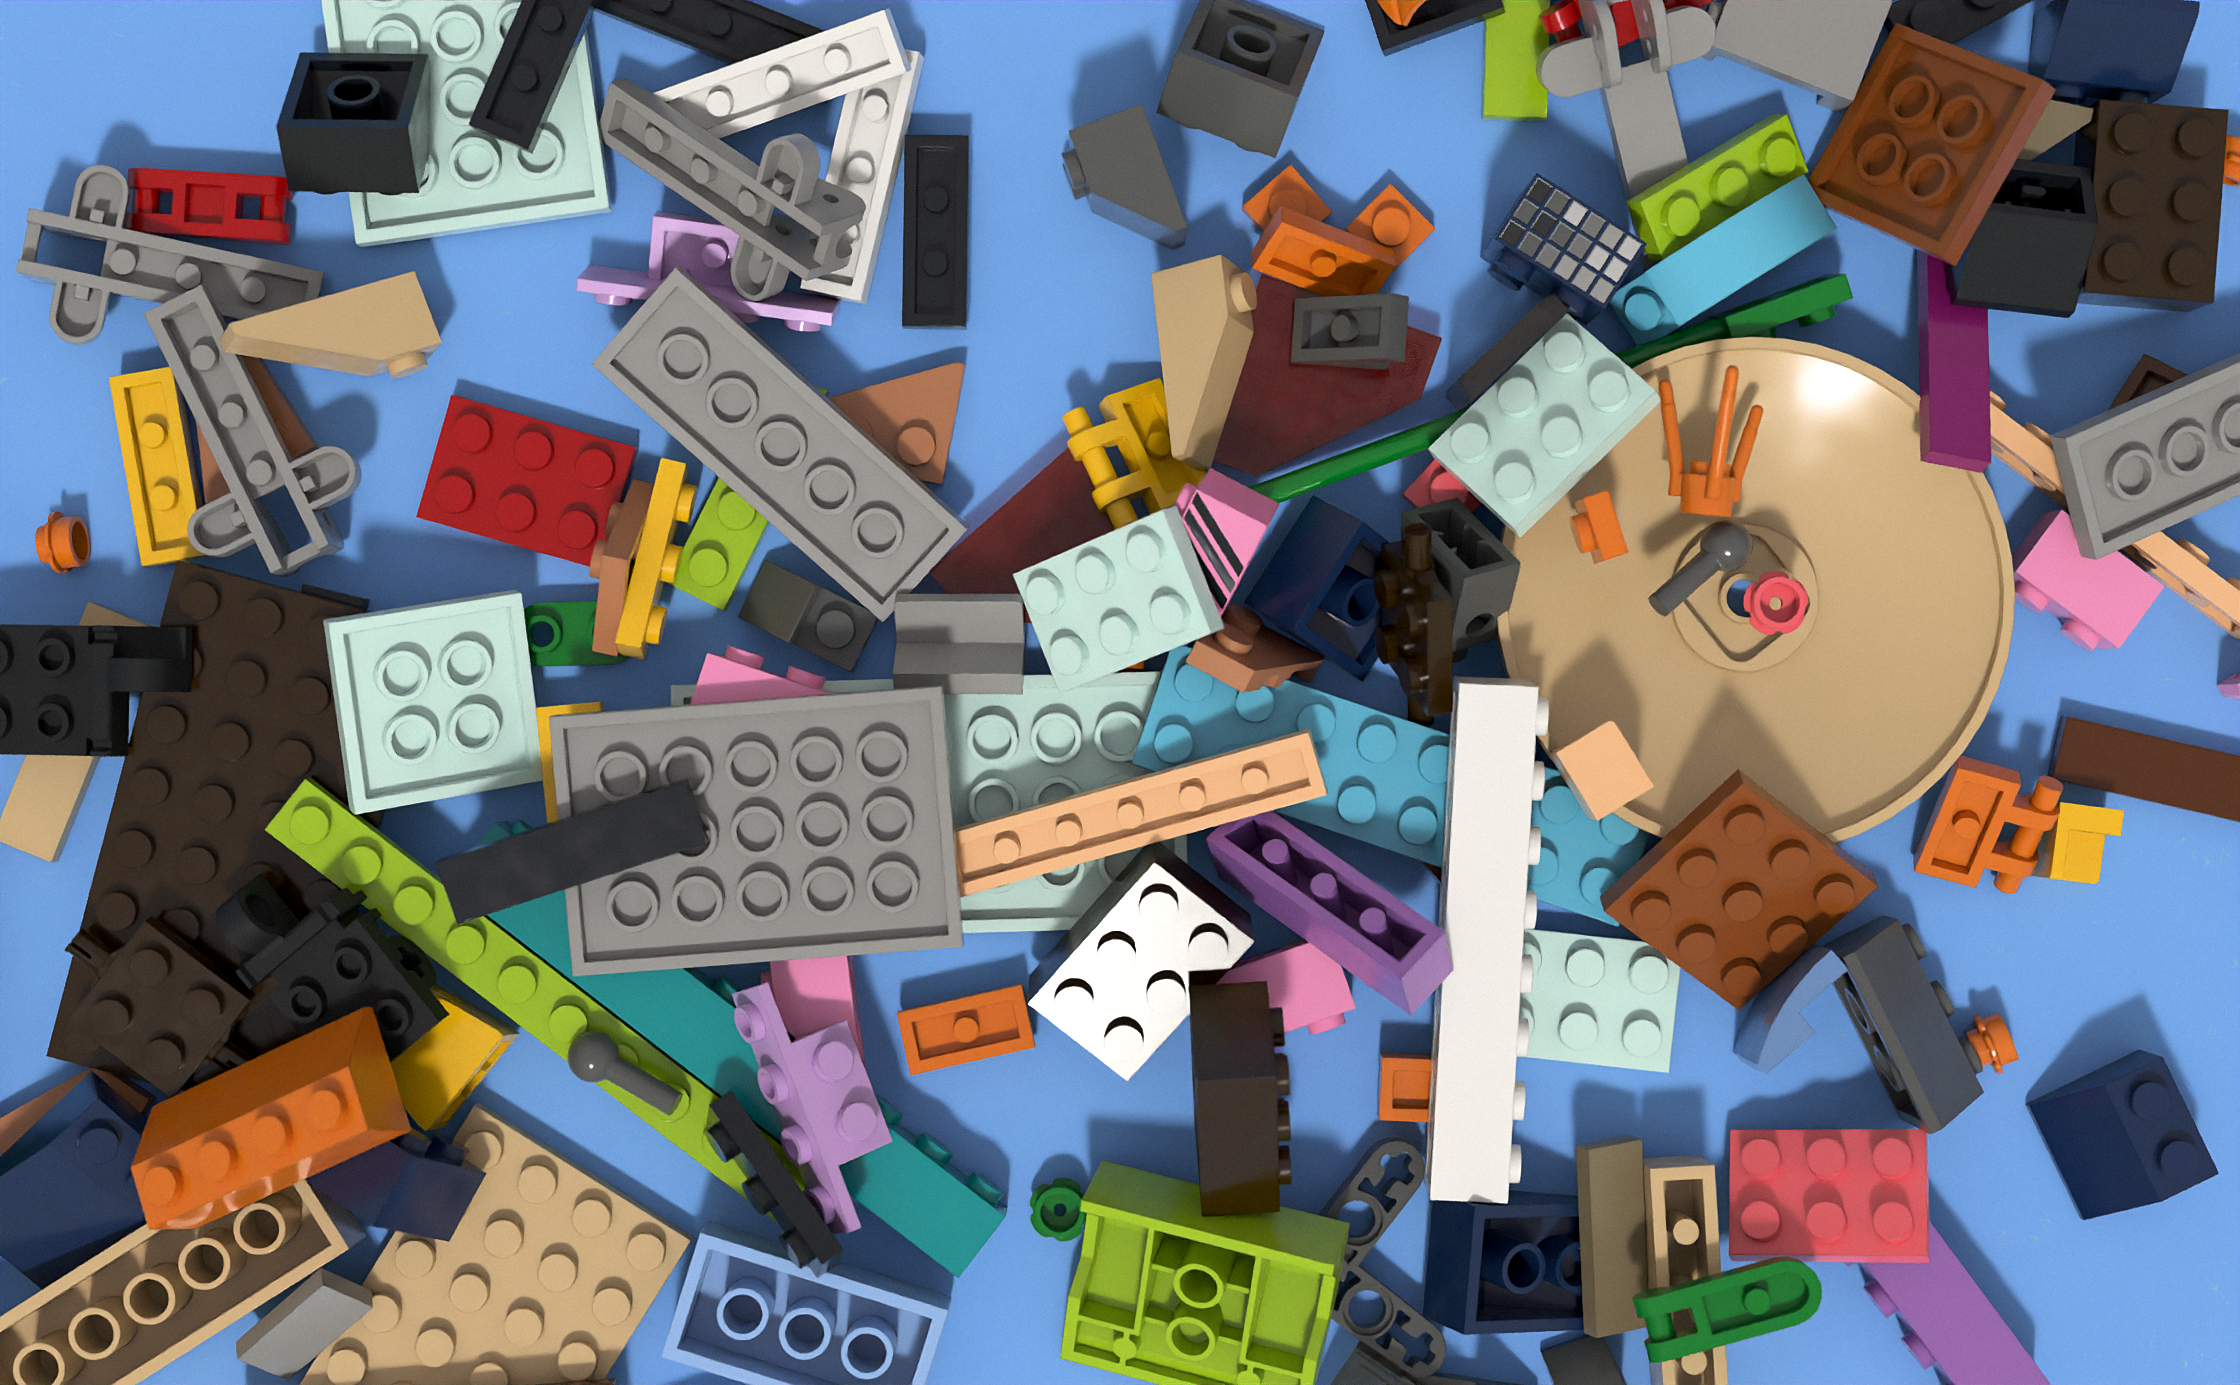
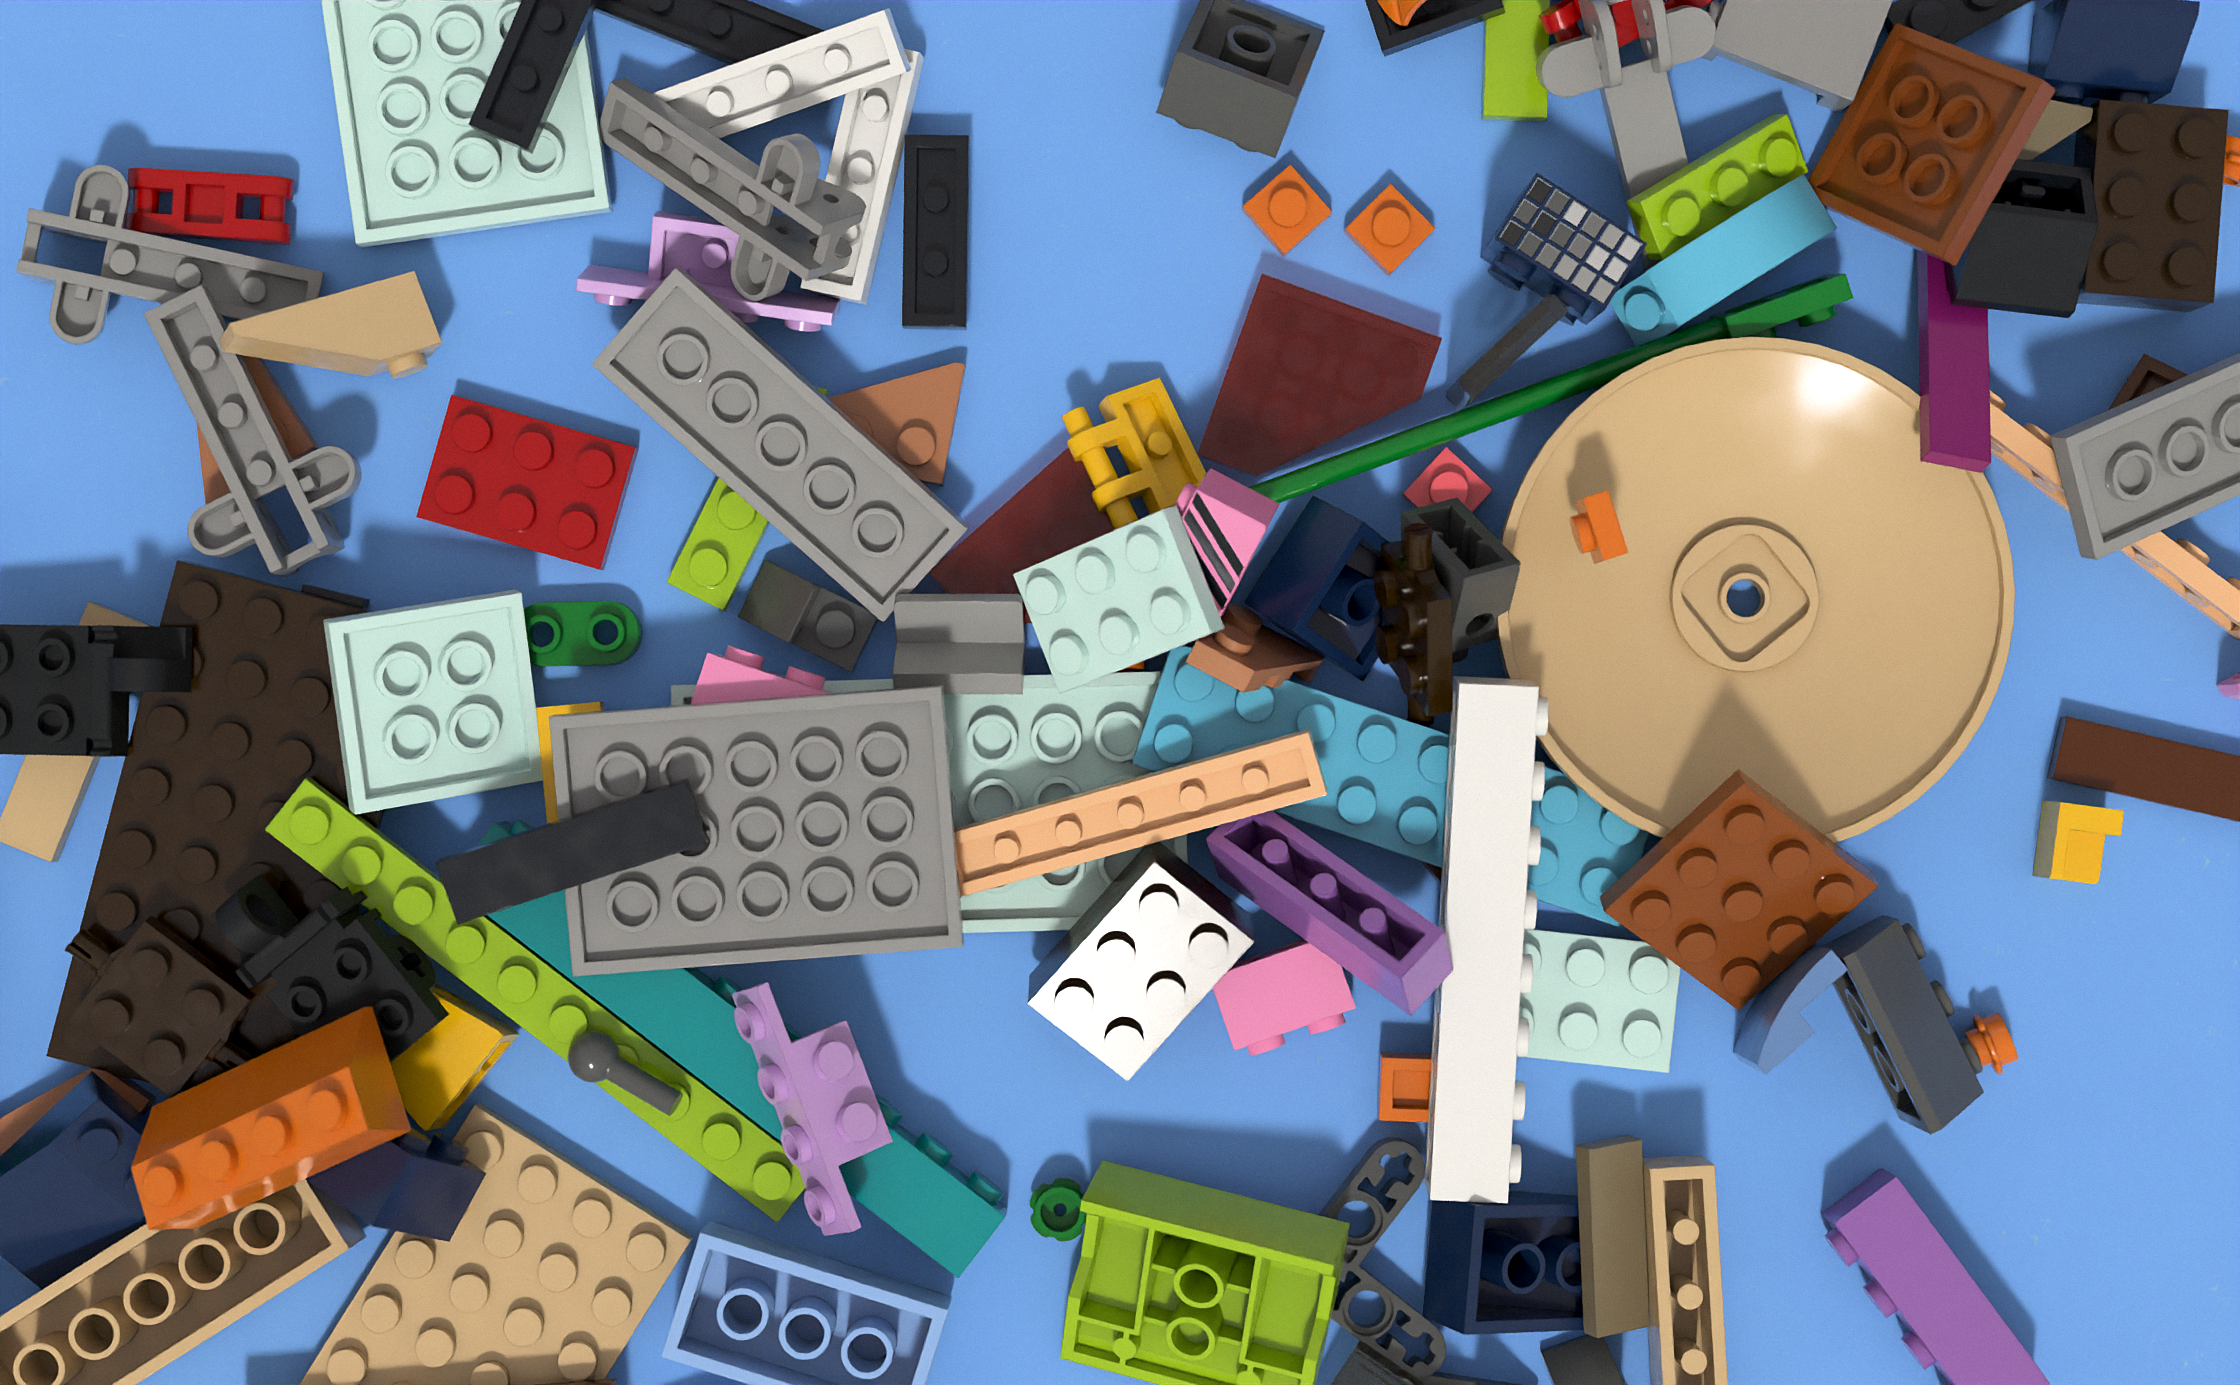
orange plate [35,511,91,574] -> none
yellow plate [109,367,211,567] -> none
light grey tile [236,1268,373,1380] -> none
black slope [276,52,430,196] -> none
nougat wing [589,479,654,657] -> none
yellow plate [615,458,698,661] -> none
black plate [704,1091,844,1278] -> none
bright pink slope [761,955,867,1072] -> none
orange plate [897,983,1036,1075] -> none
dark grey slope [1061,104,1188,250] -> none
tan slope [1151,254,1257,471] -> none
dark brown brick [1188,981,1291,1217] -> none
orange plate [1251,206,1395,297] -> none
dark grey slope [1291,293,1409,370] -> none
light aqua plate [1428,314,1661,538] -> none
light nougat panel [1548,721,1654,821] -> none
green plate [1632,1256,1822,1363] -> none
dark grey bar [1649,520,1753,616] -> none
orange plant [1659,365,1763,518] -> none
coral plate [1729,1129,1930,1263] -> none
coral plate [1743,571,1808,635] -> none
orange plate [1913,755,2064,894] -> none
bright pink brick [2012,509,2165,652] -> none
dark blue slope [2025,1050,2219,1220] -> none

